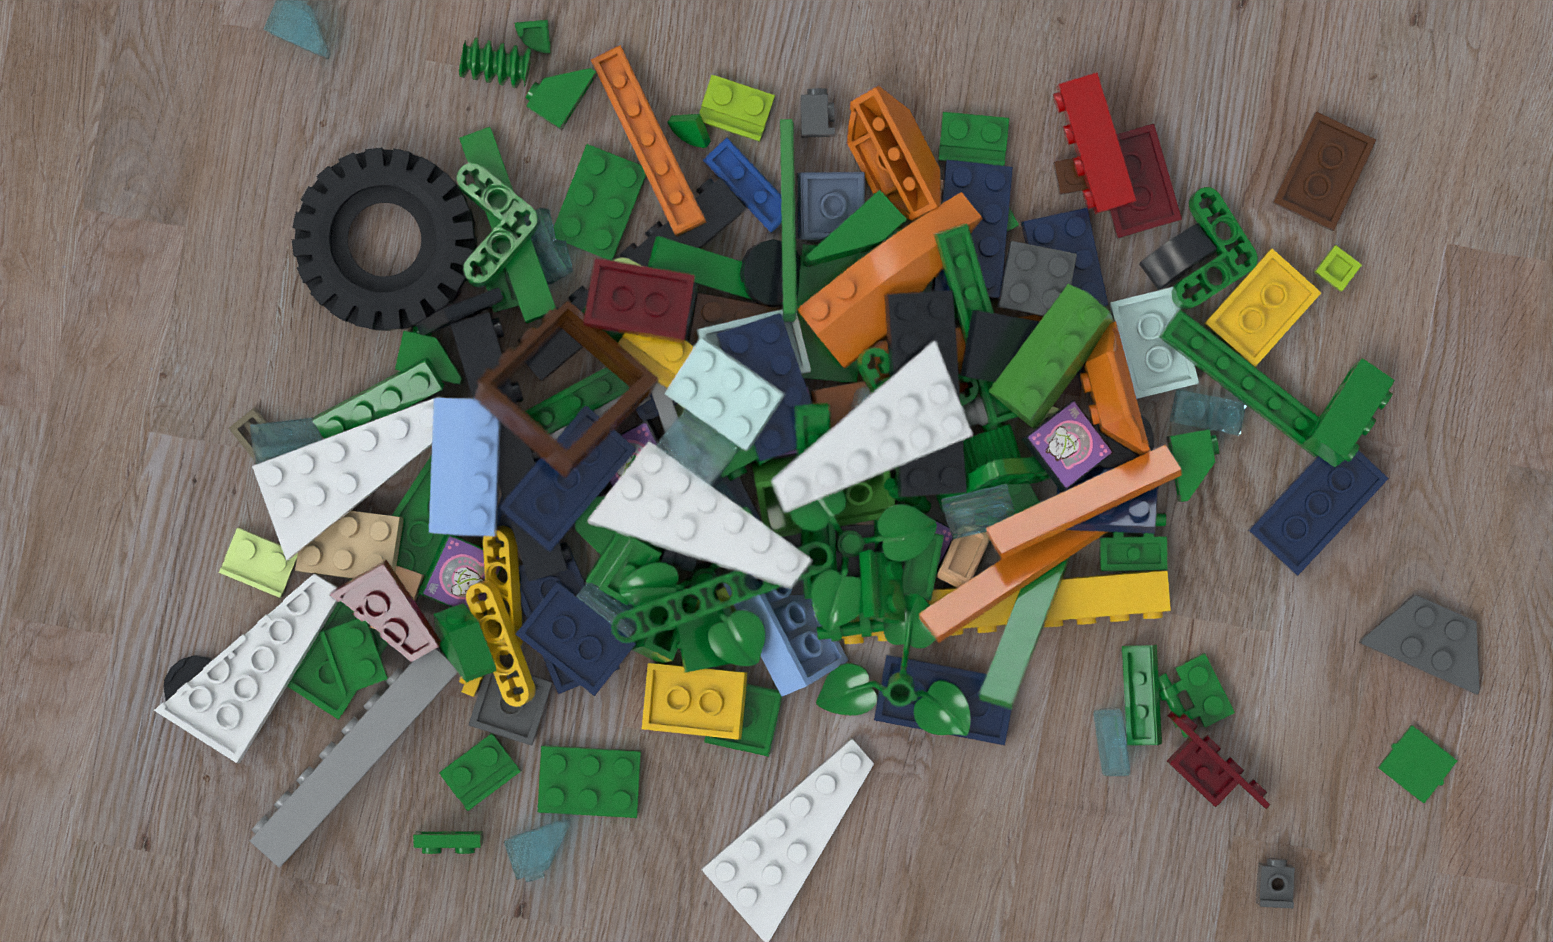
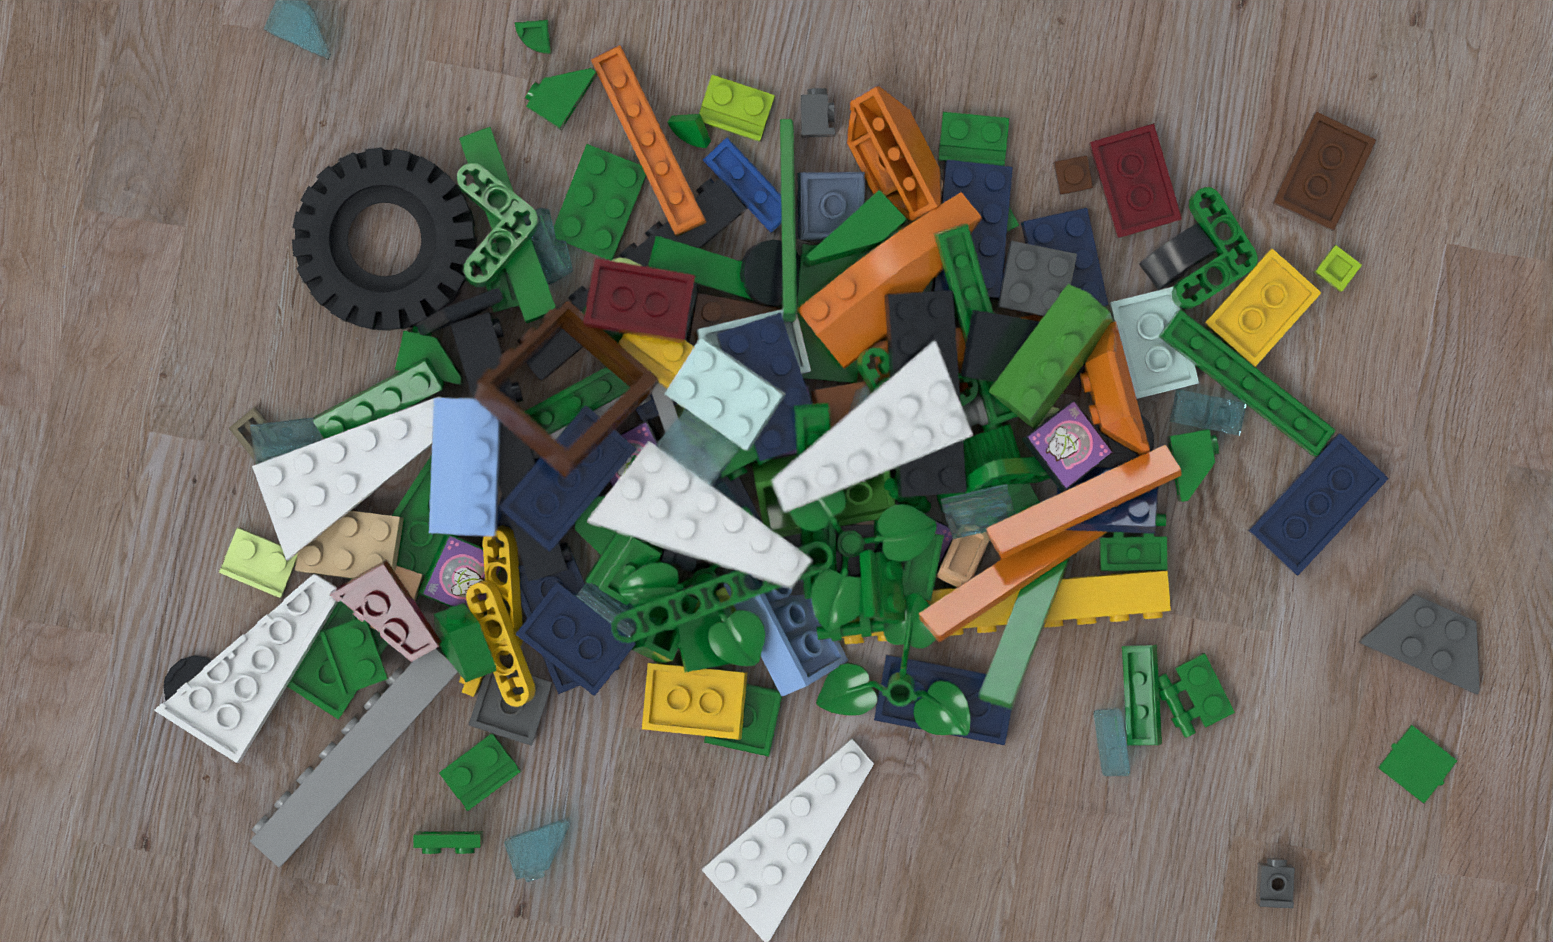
green piece [459,37,531,88] -> none
green plate [537,745,641,818] -> none
red brick [1053,72,1137,215] -> none
dark red bracket [1167,711,1271,809] -> none
green brick [1302,358,1395,467] -> none

